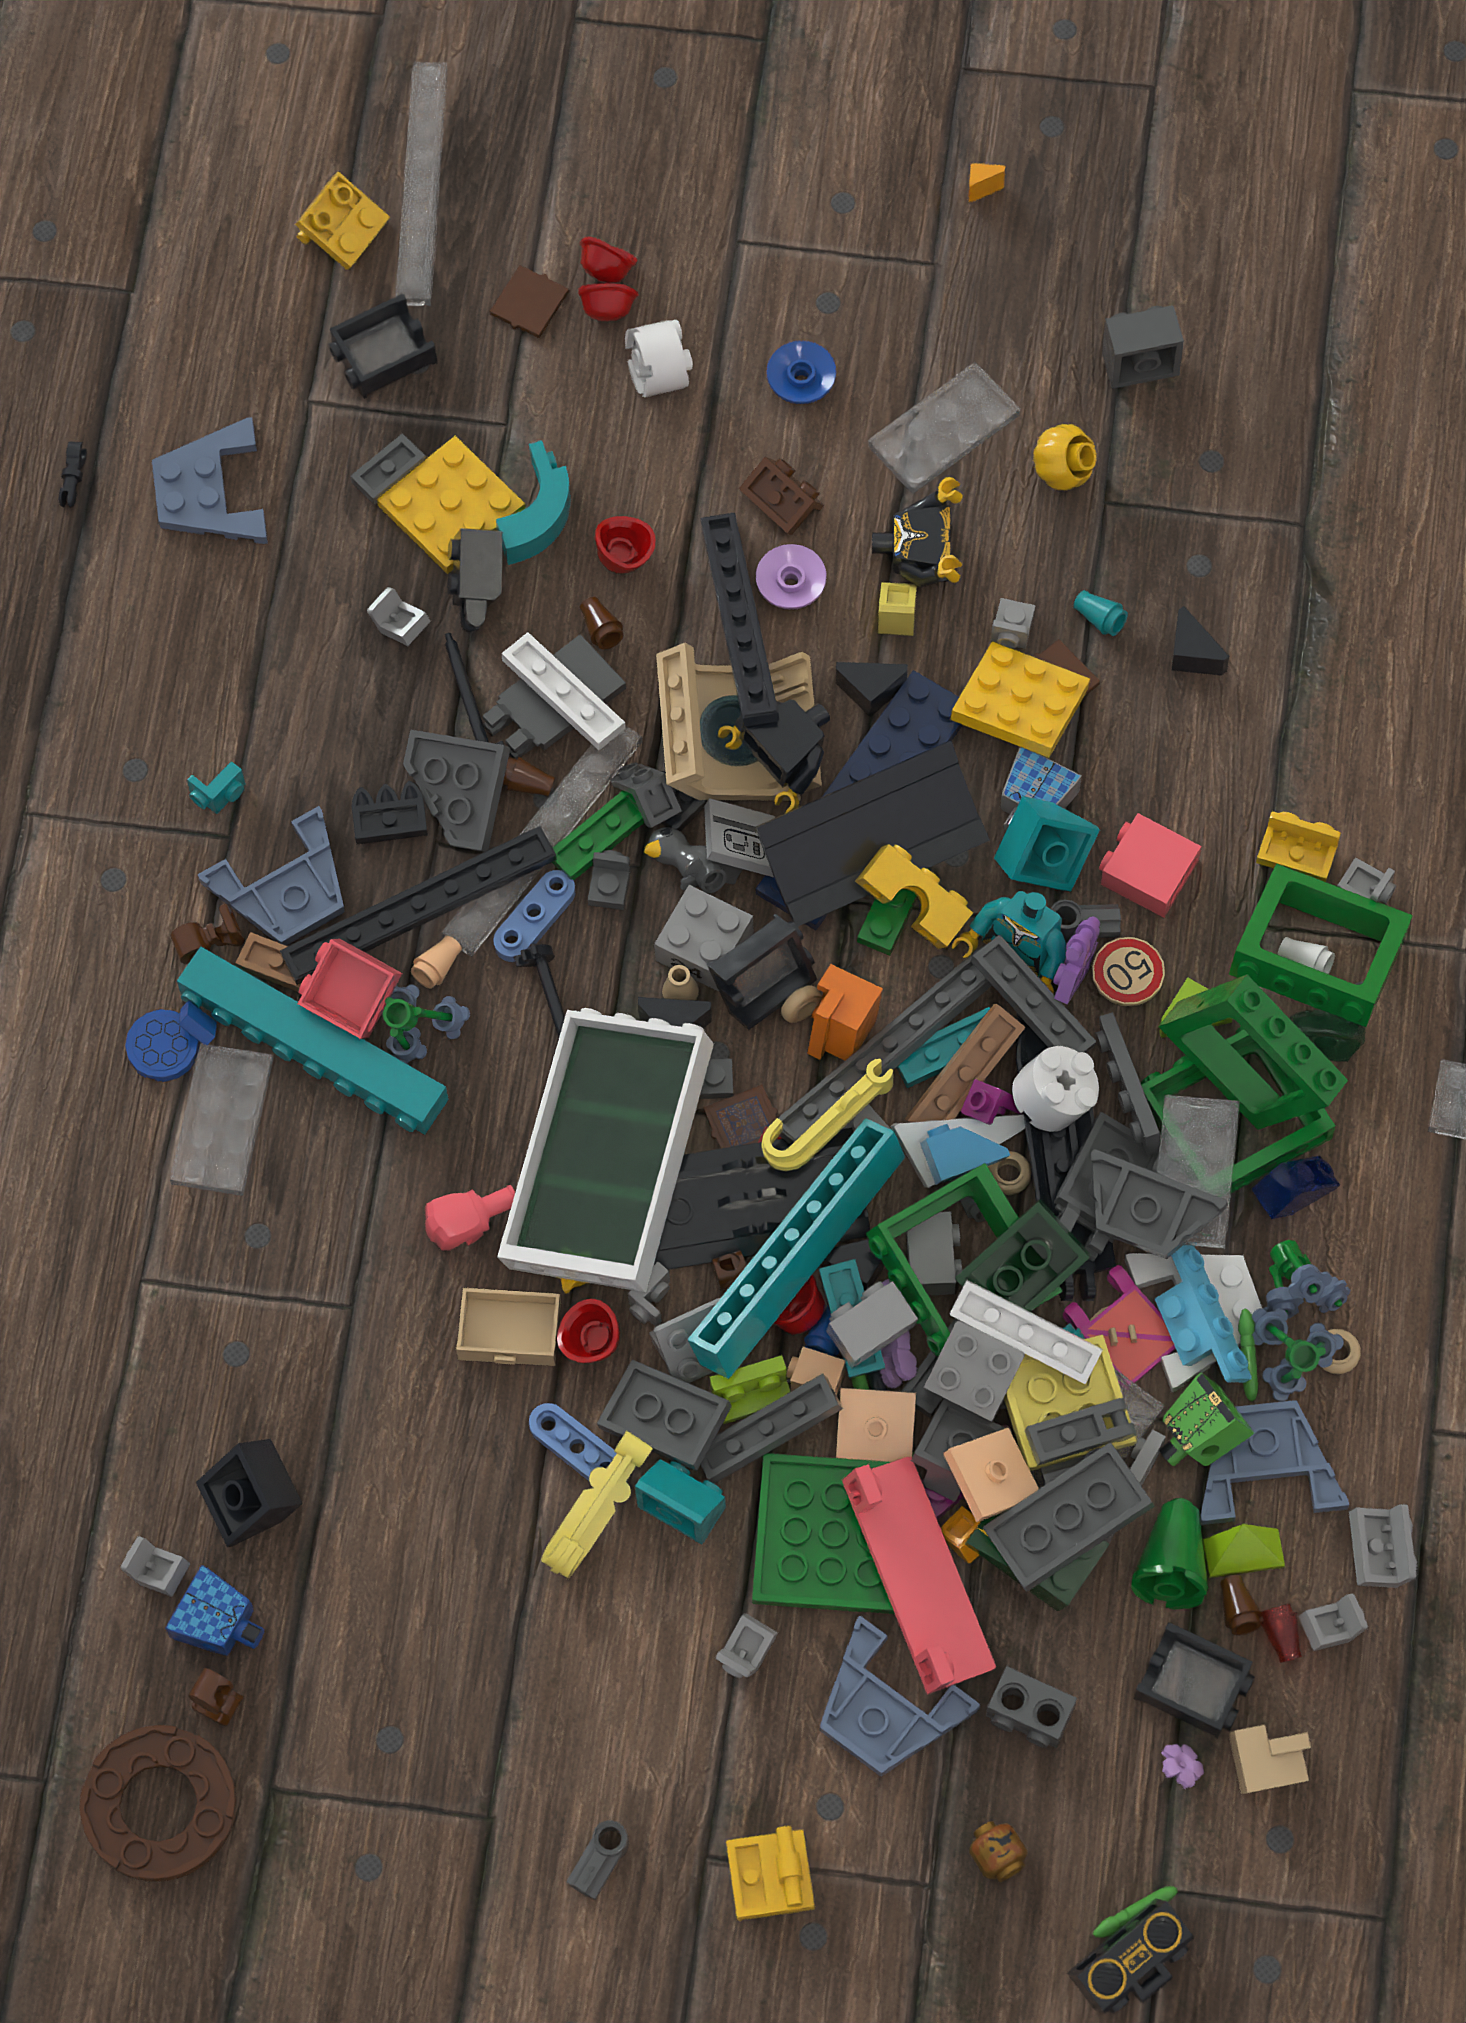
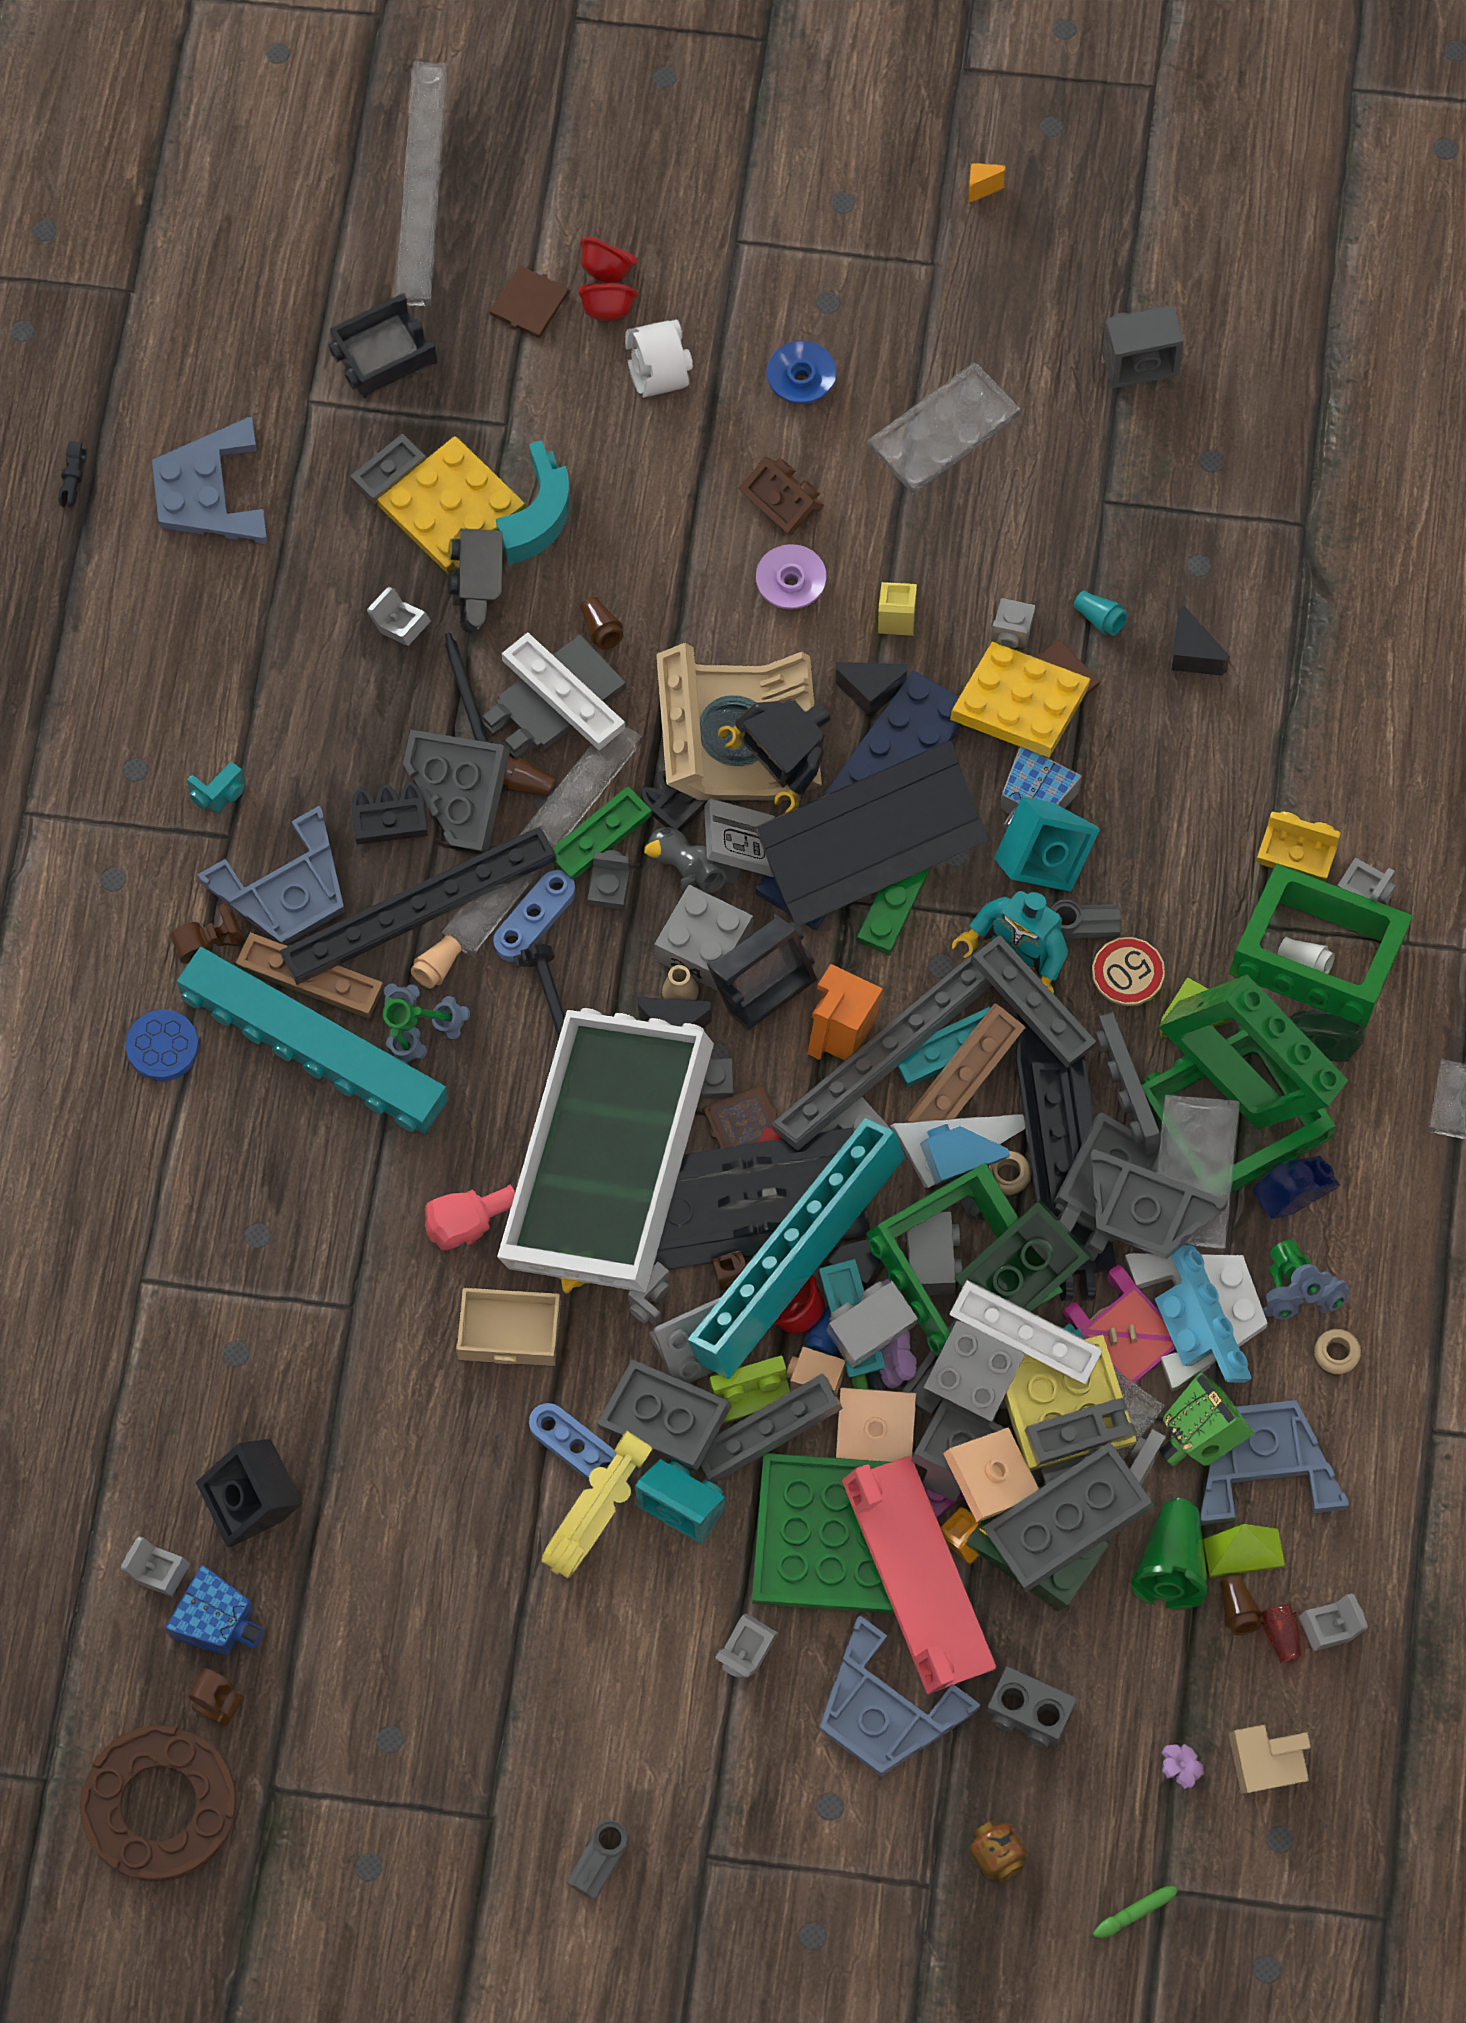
clear plate [169,1044,274,1196] -> none
blue tile [179,1000,217,1045] -> none
yellow plate [295,171,390,270] -> none
coral piece [297,939,403,1039] -> none
red helmet [557,1299,620,1363] -> none
red helmet [595,516,656,574] -> none
dark grey bracket [610,762,682,828] -> none
black tile [700,512,779,727] -> none
yellow plate [726,1826,815,1921] -> none
light yellow piece [761,1059,893,1171] -> none
tan piece [781,986,821,1023] -> none
yellow arch [855,844,973,949] -> none
torso [872,477,962,587] -> none
magenta bracket [961,1079,1021,1125] -> none
white brick [1012,1046,1099,1132] -> none
yellow plant [1033,424,1096,490] -> none
medium lavender plate [1053,916,1100,1004] -> none
black piece [1067,1898,1194,2014] -> none
coral piece [1099,813,1201,918] -> none
window [1134,1622,1255,1739] -> none
bright green piece [1238,1308,1258,1402] -> none
sand blue plant [1252,1308,1344,1402] -> none
light grey bracket [1349,1504,1417,1588] -> none

